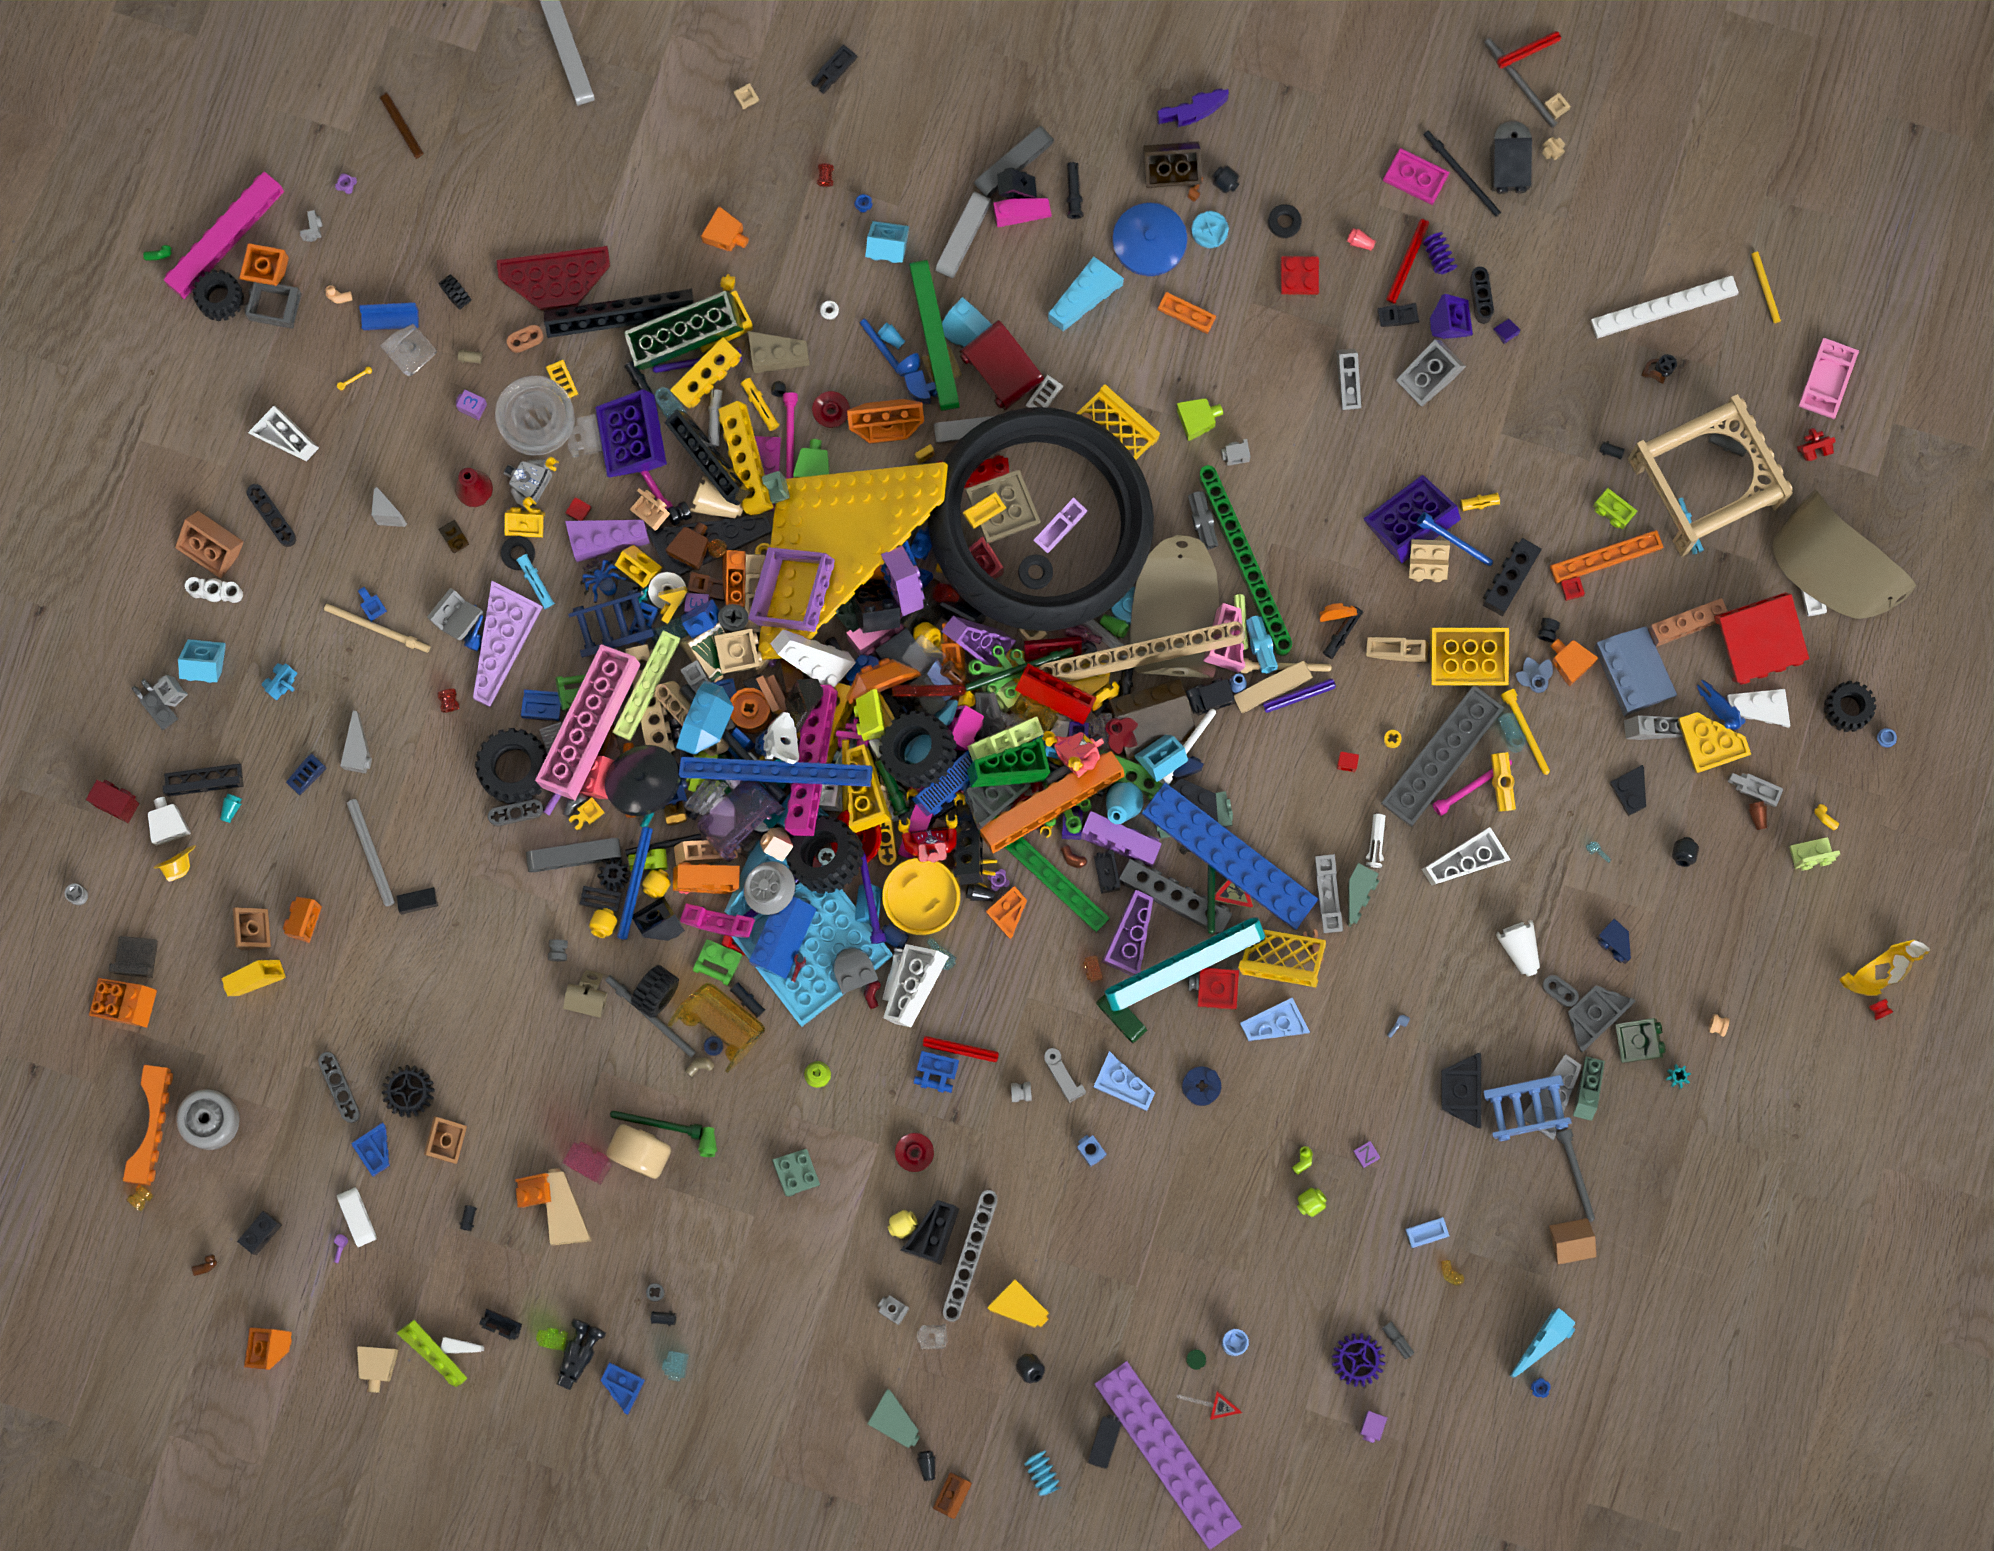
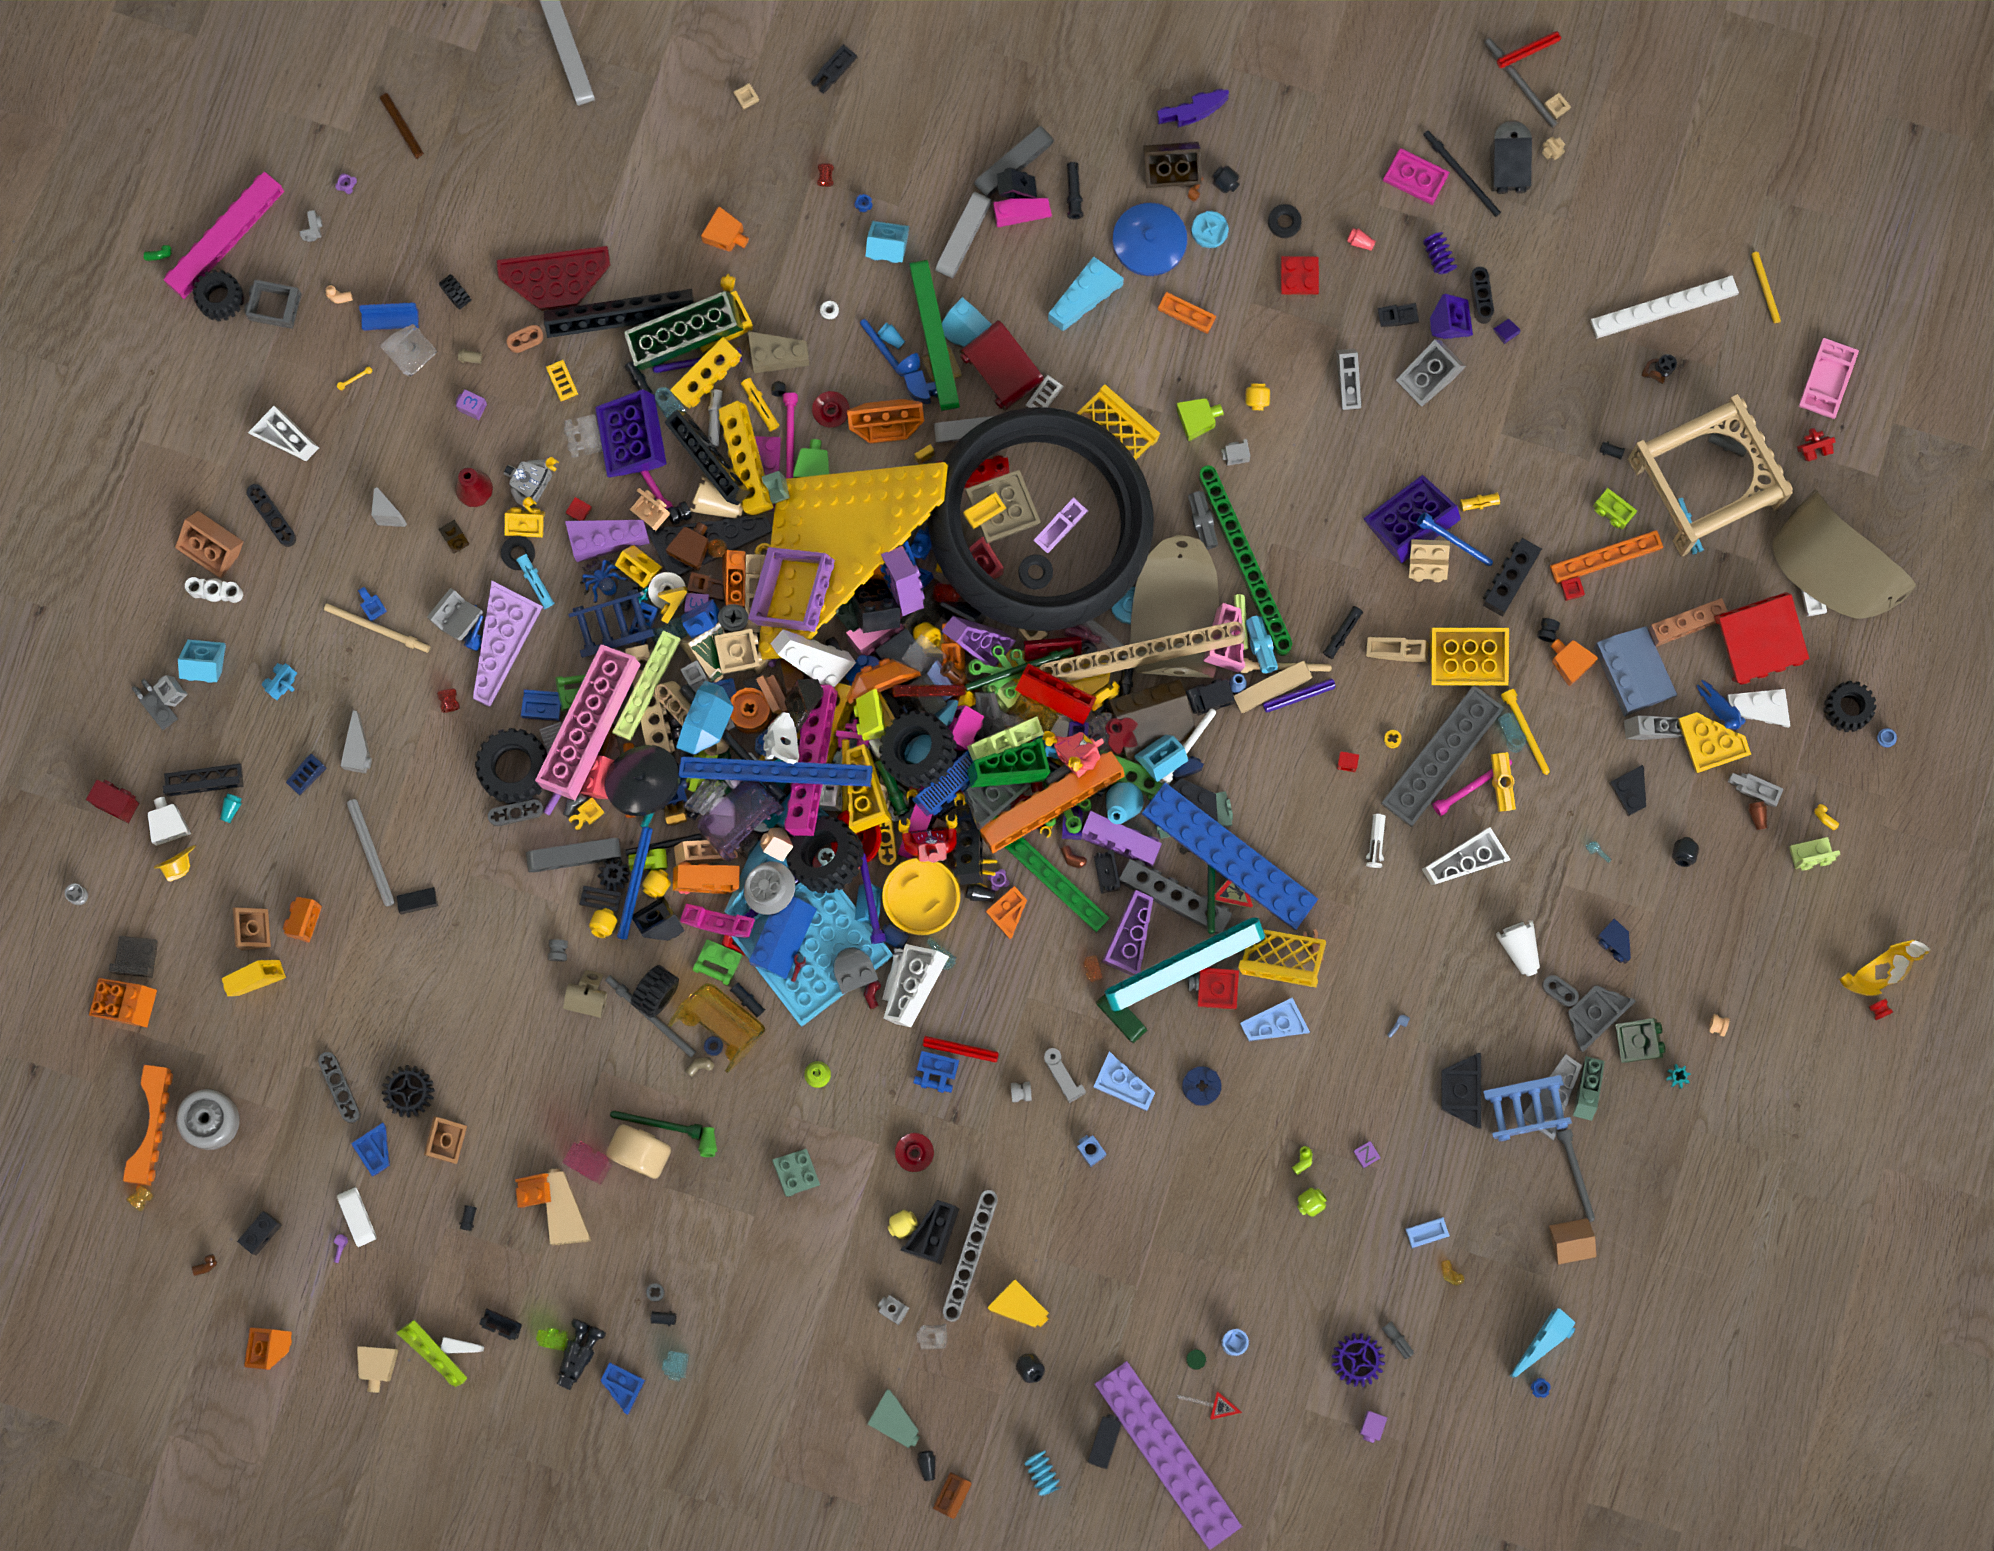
orange slope [239,243,289,286] -> none
clear wheel [495,376,575,455] -> none
blue slope [728,728,755,759] -> none
bright green cone [1100,614,1129,638] -> none
light grey slope [1315,854,1343,933] -> none
orange tile [1319,603,1357,622] -> none
sand green slope [1348,863,1380,927] -> none
red axle [1387,219,1429,304] -> none
sand blue plate [1516,657,1553,693] -> none
none -> yellow head [1245,384,1270,411]

